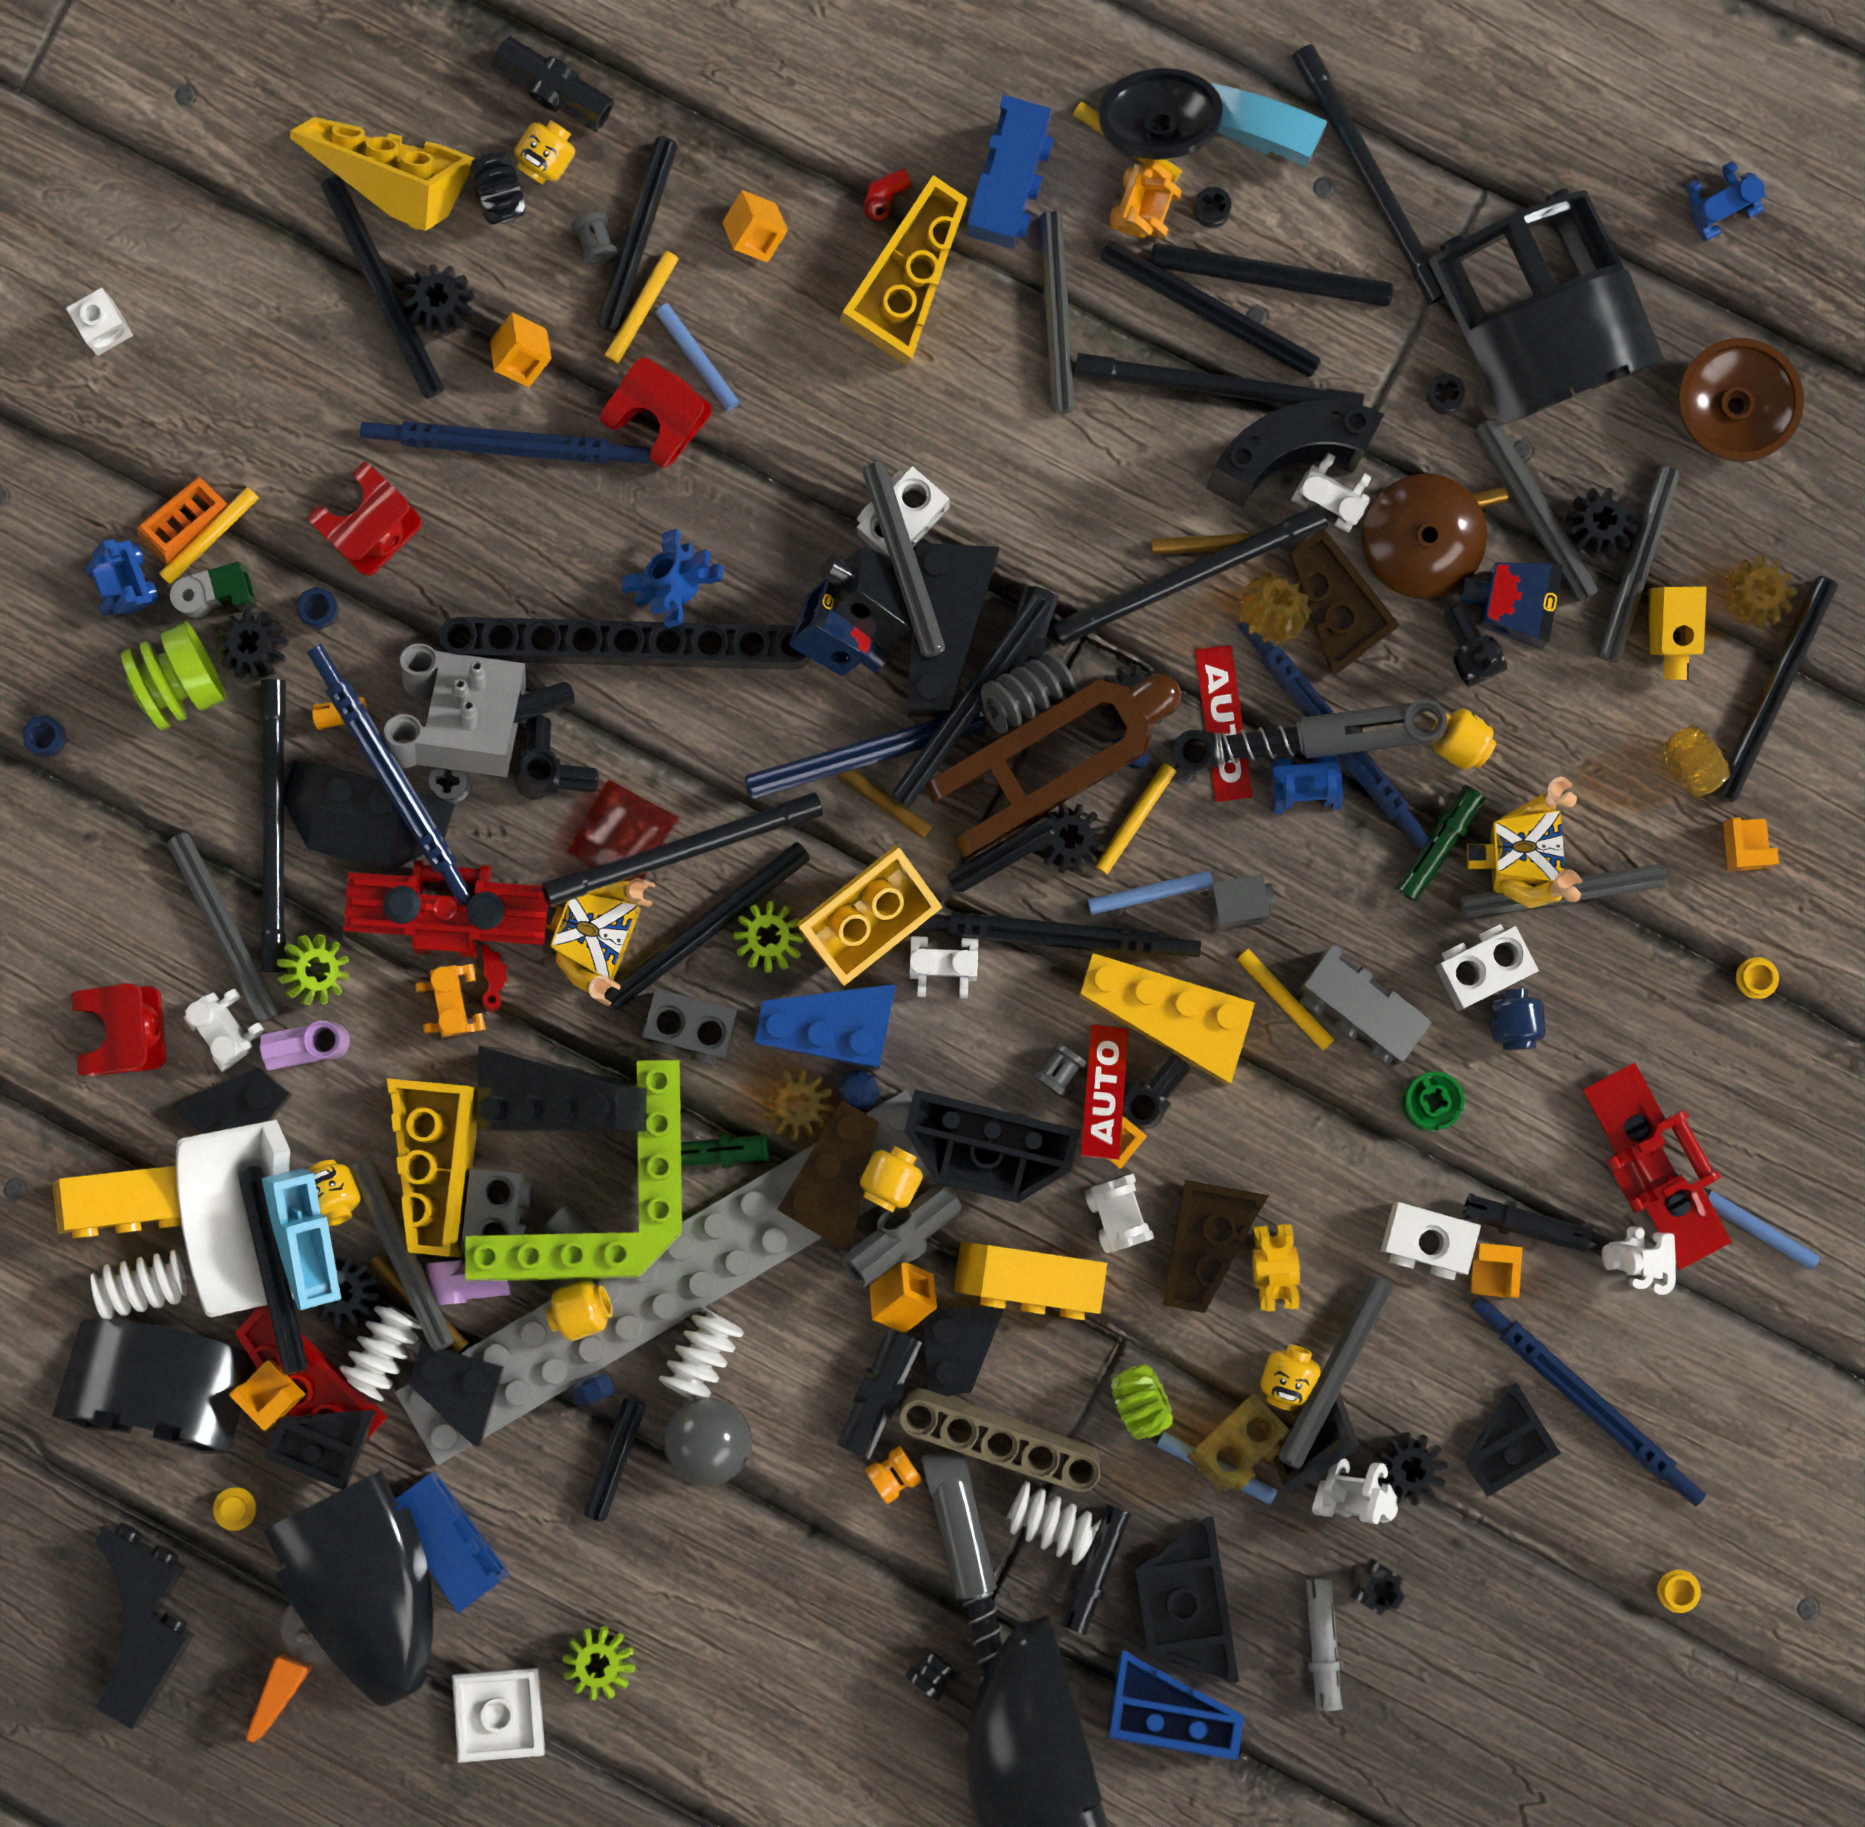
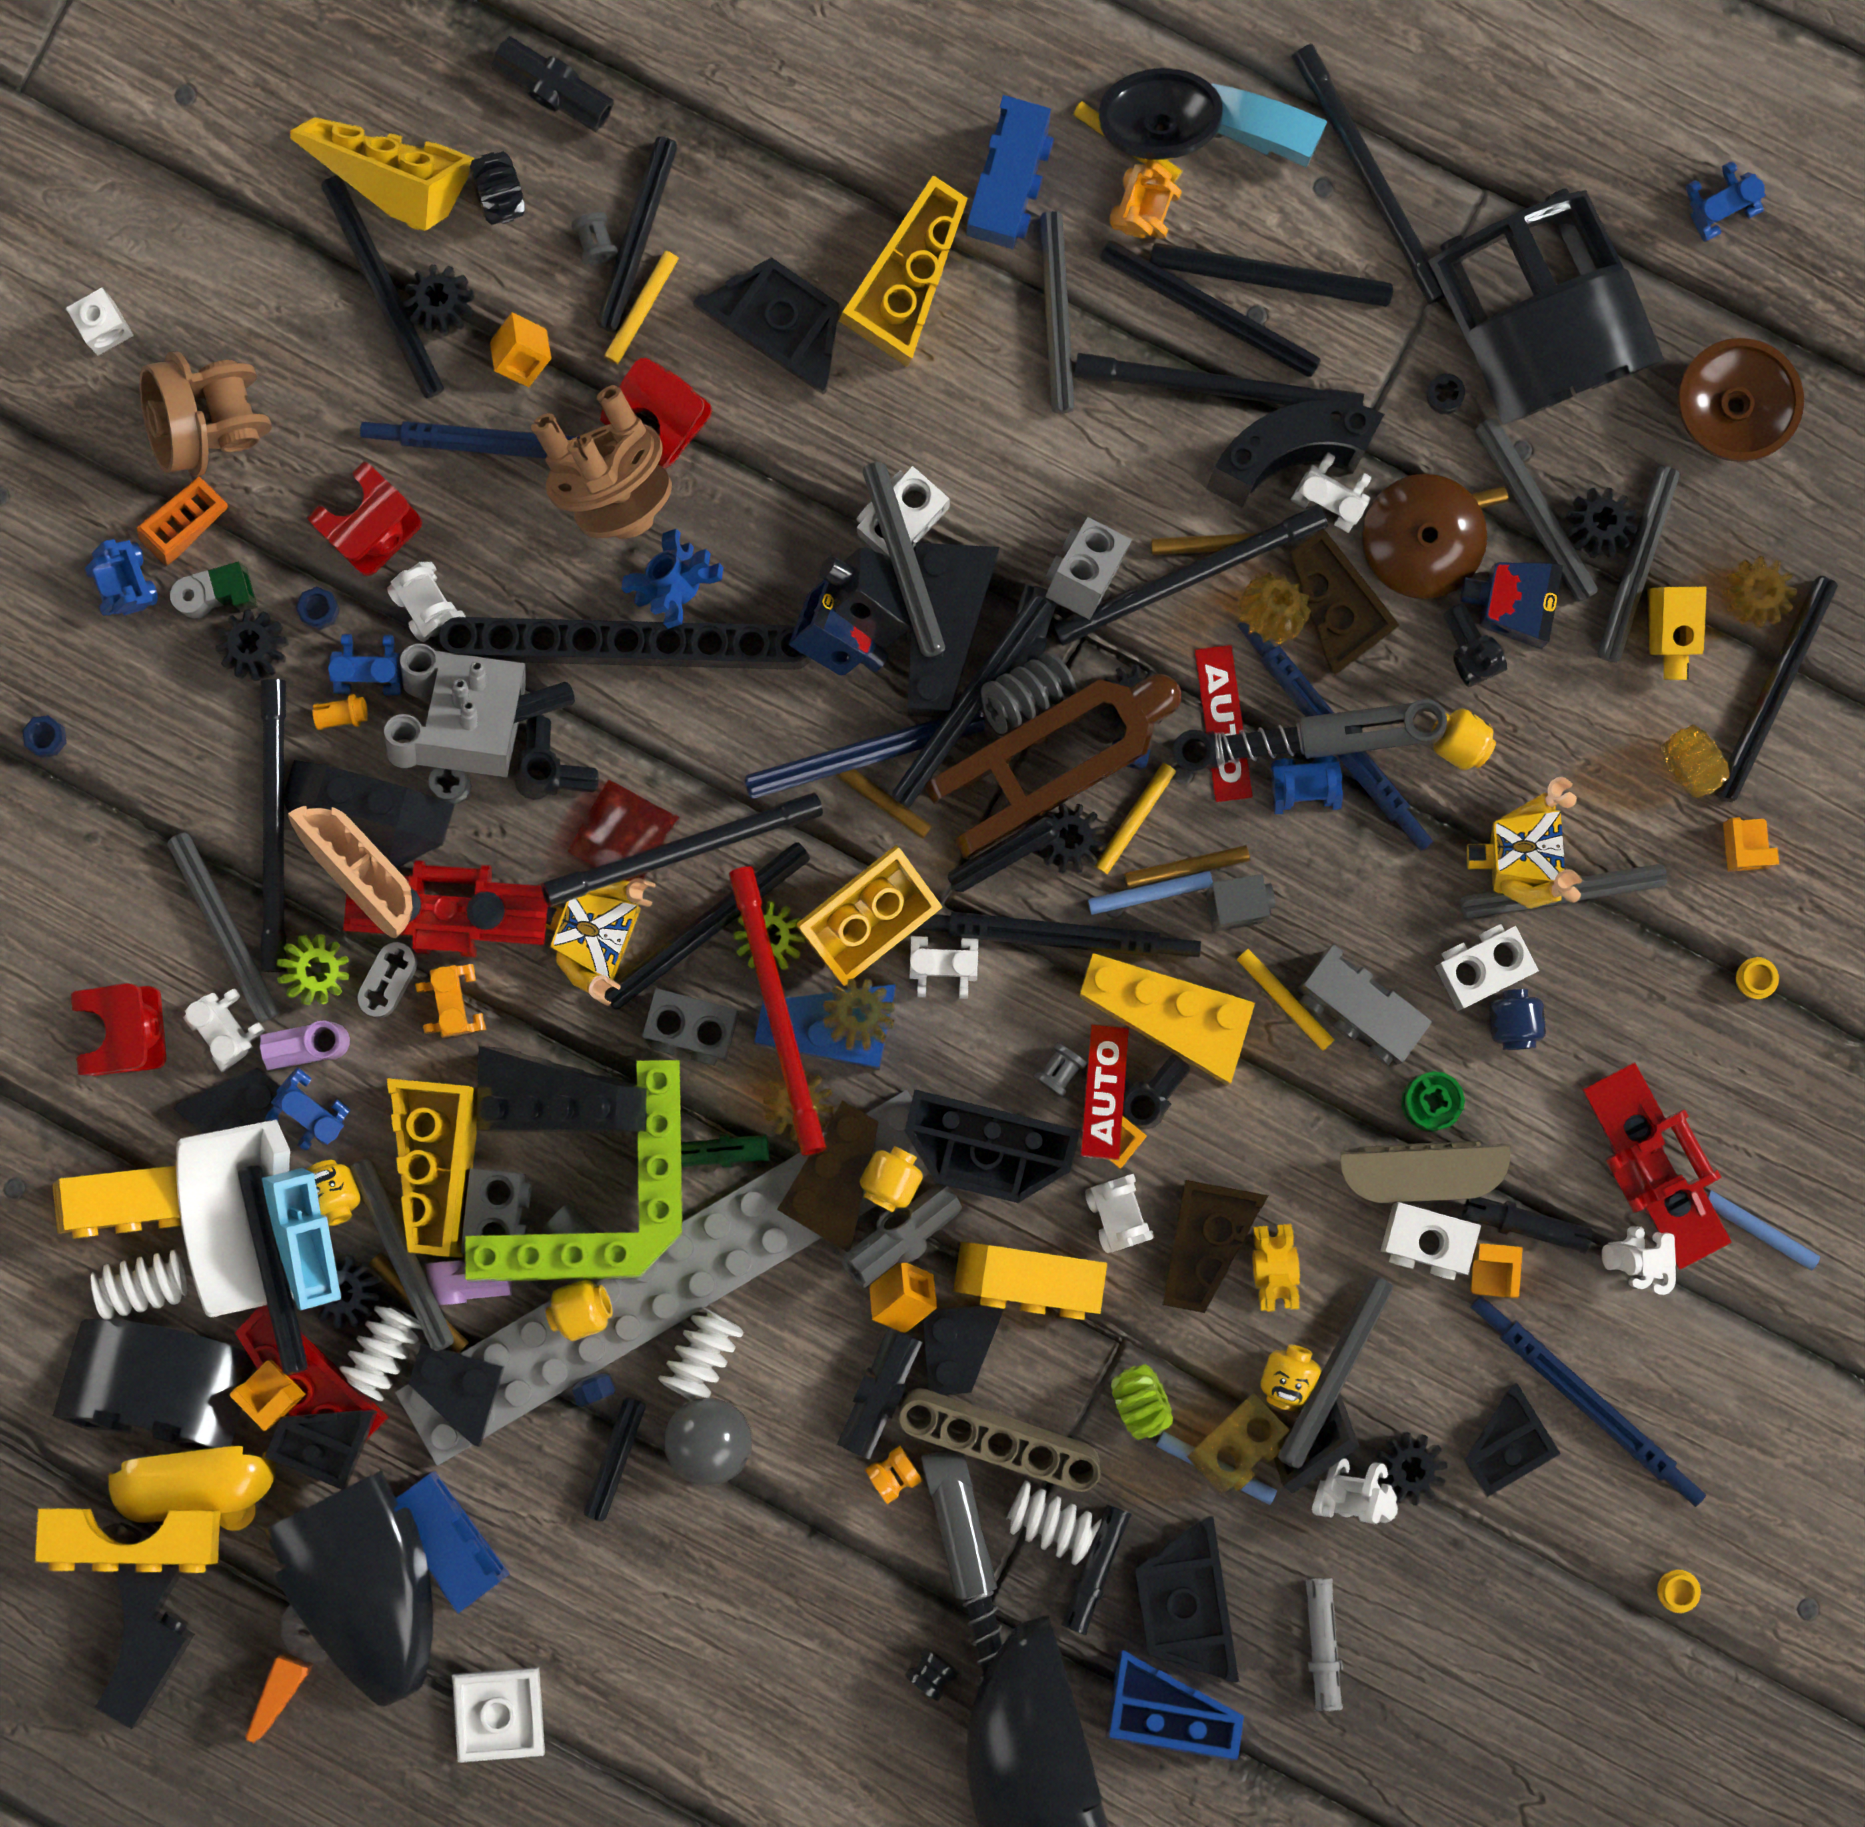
lime wheel [120,621,227,731] -> none
yellow bar [159,486,259,585] -> none
dark blue axle [307,644,473,906] -> none
red piece [481,944,508,1012] -> none
yellow head [514,120,575,185] -> none
lime gear [562,1626,636,1701] -> none
medium blue bar [655,303,740,412] -> none
light orange panel [722,190,788,263] -> none
dark blue tile [838,1070,880,1111] -> none
red arm [863,168,912,222] -> none
black bush [1194,187,1232,228] -> none
black piece [1349,1558,1405,1616] -> none
dark green pin [1395,784,1487,903] -> none
none -> yellow arch [35,1508,220,1573]
none -> yellow brick [108,1446,276,1523]
none -> medium nougat piece [139,351,272,477]
none -> blue piece [265,1067,350,1151]
none -> light nougat brick [288,806,413,938]
none -> blue piece [328,634,402,696]
none -> light grey beam [357,942,418,1018]
none -> white piece [387,562,466,642]
none -> medium nougat piece [531,385,672,539]
none -> black wing [693,257,839,395]
none -> red piece [729,866,826,1156]
none -> clear yellow gear [823,979,895,1051]
none -> light grey brick [1045,517,1132,620]
none -> pearl gold bar [1124,845,1250,889]
none -> dark tan brick [1340,1141,1510,1203]

